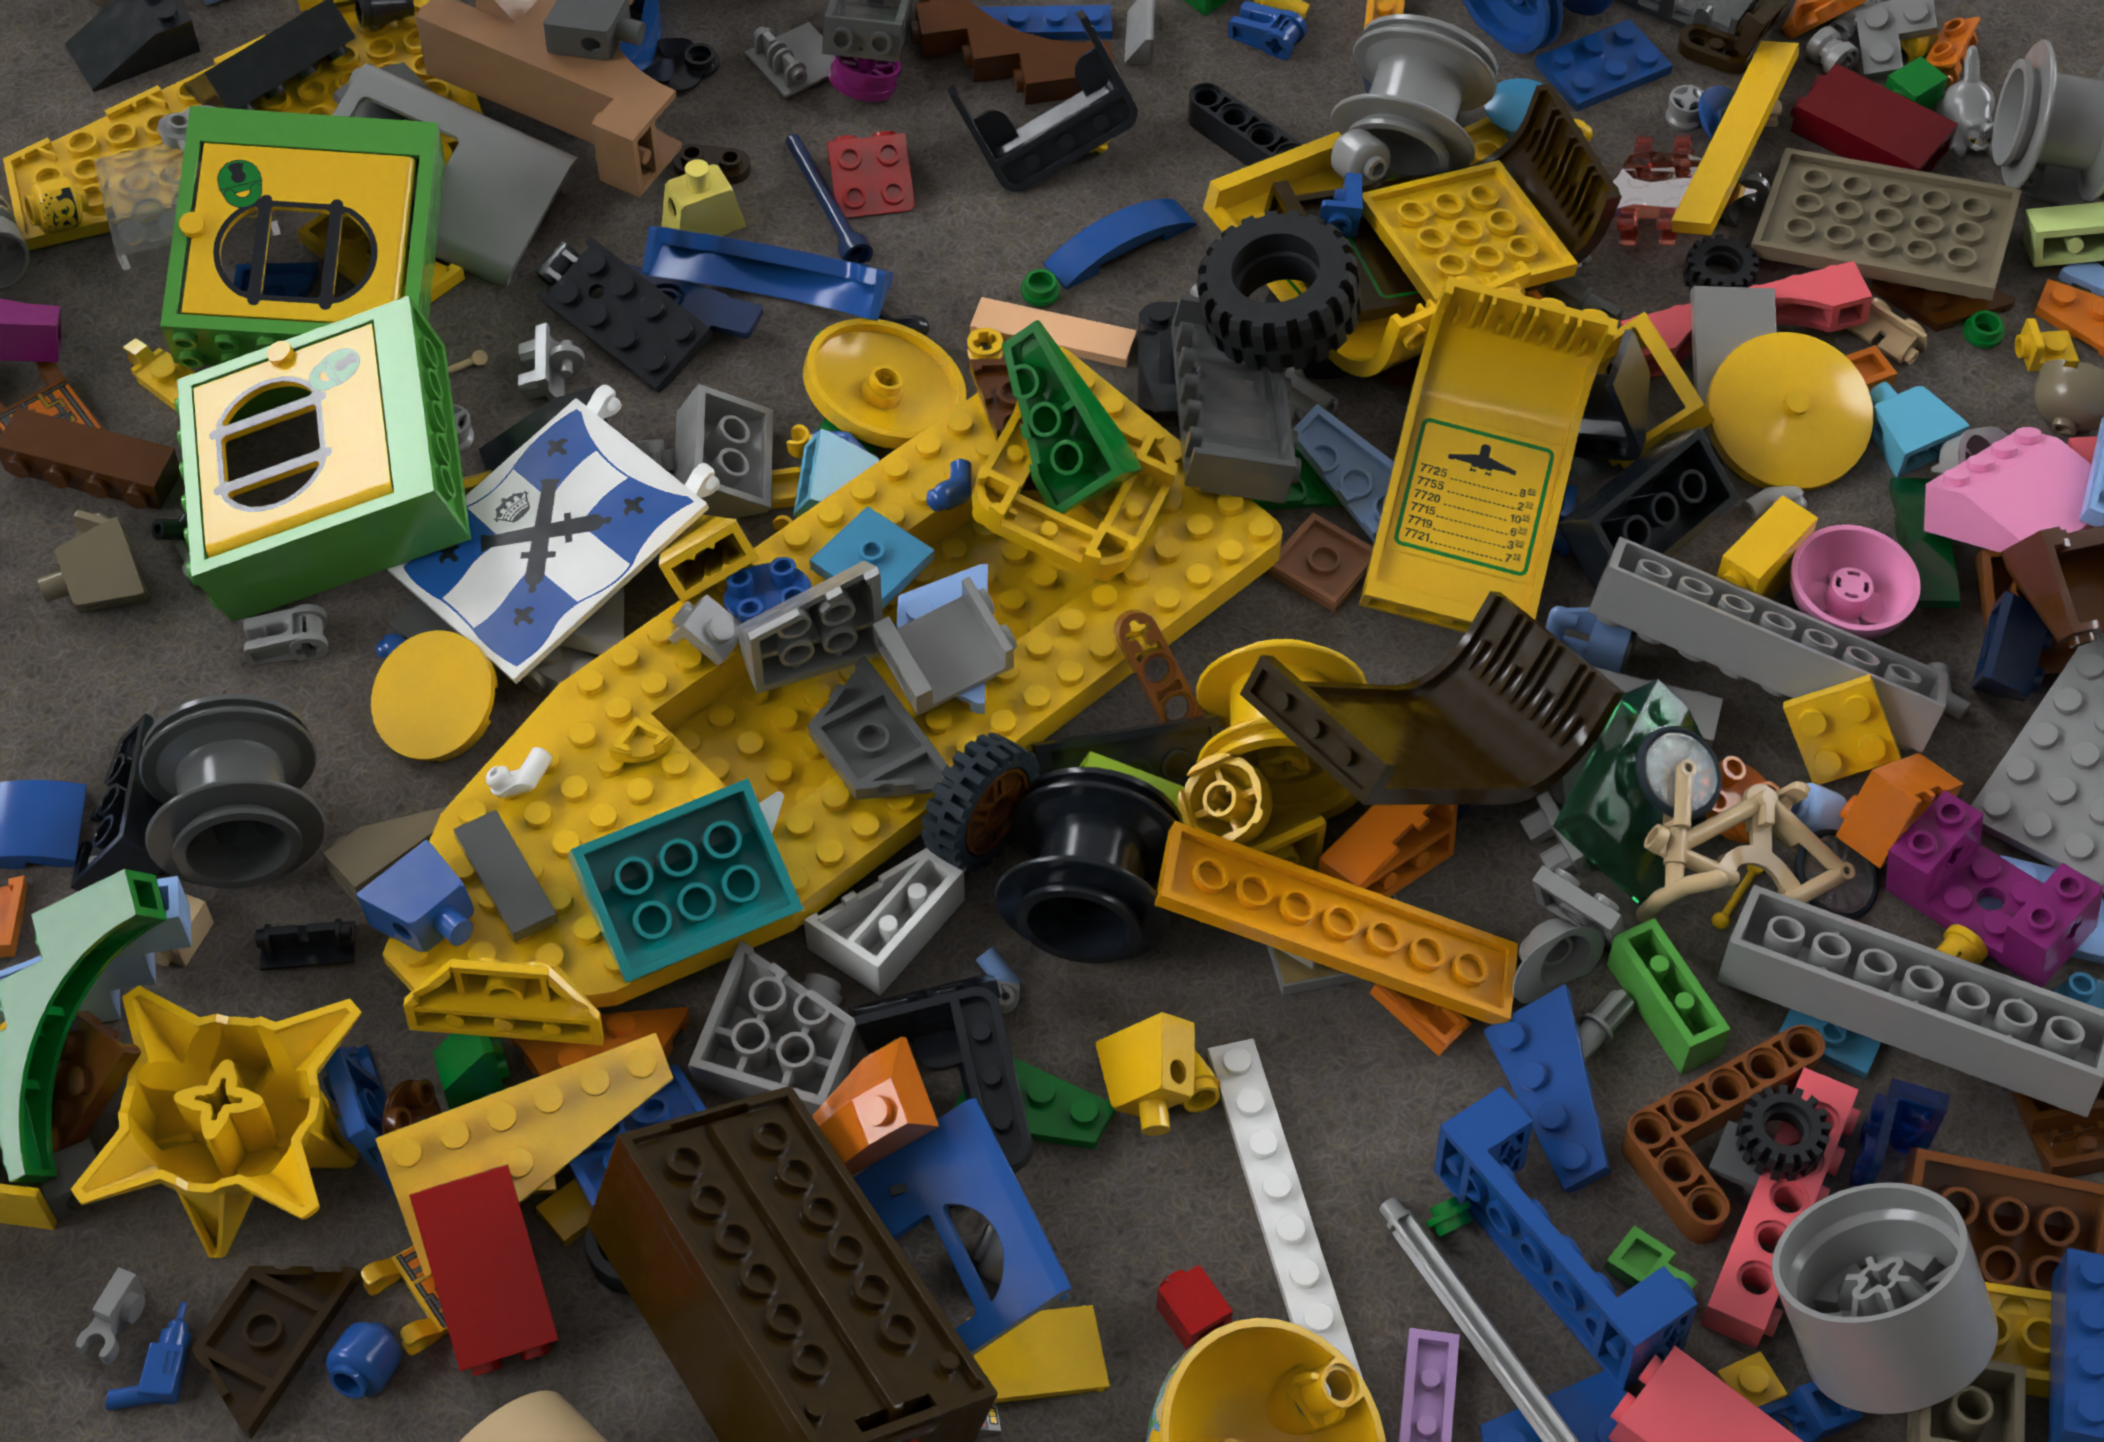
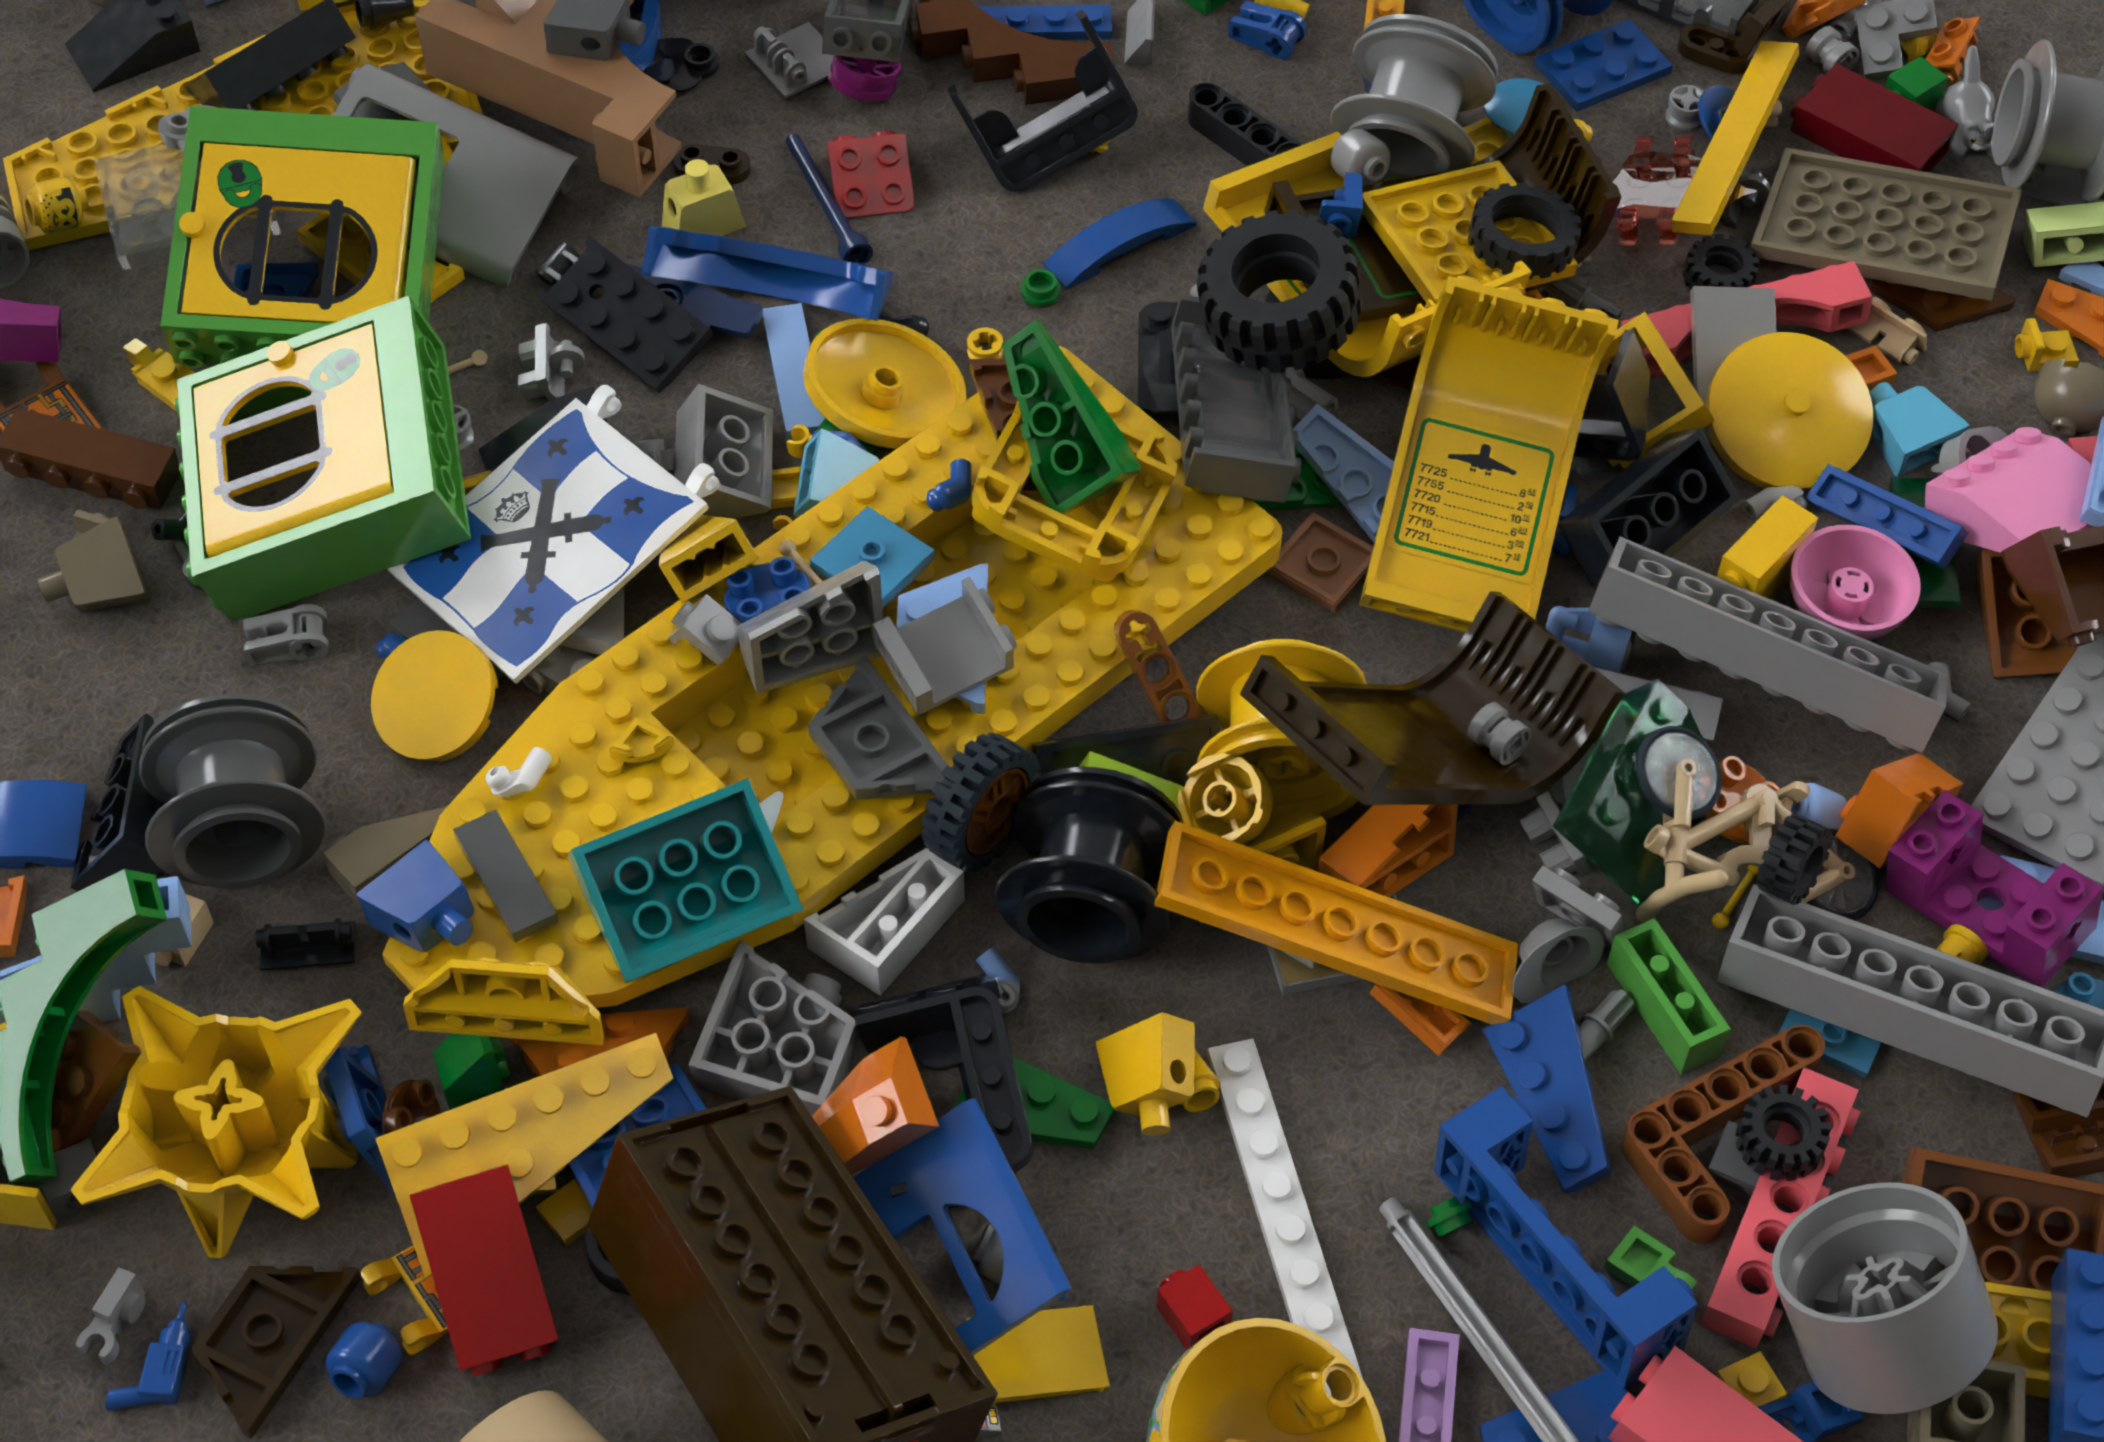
light nougat tile [970,297,1137,368] -> none
yellow plate [1783,674,1901,785] -> none
clear blue bracket [1849,1078,1951,1186] -> none
green plate [1963,310,2005,349] -> none
dark blue slope [1971,591,2054,702] -> none
none -> light blue tile [762,303,825,439]
none -> tan hinge [779,540,823,585]
none -> light grey wheel [1467,702,1532,765]
none -> black tyre [1468,183,1581,279]
none -> black tyre [1757,813,1833,905]
none -> blue plate [1805,464,1968,569]

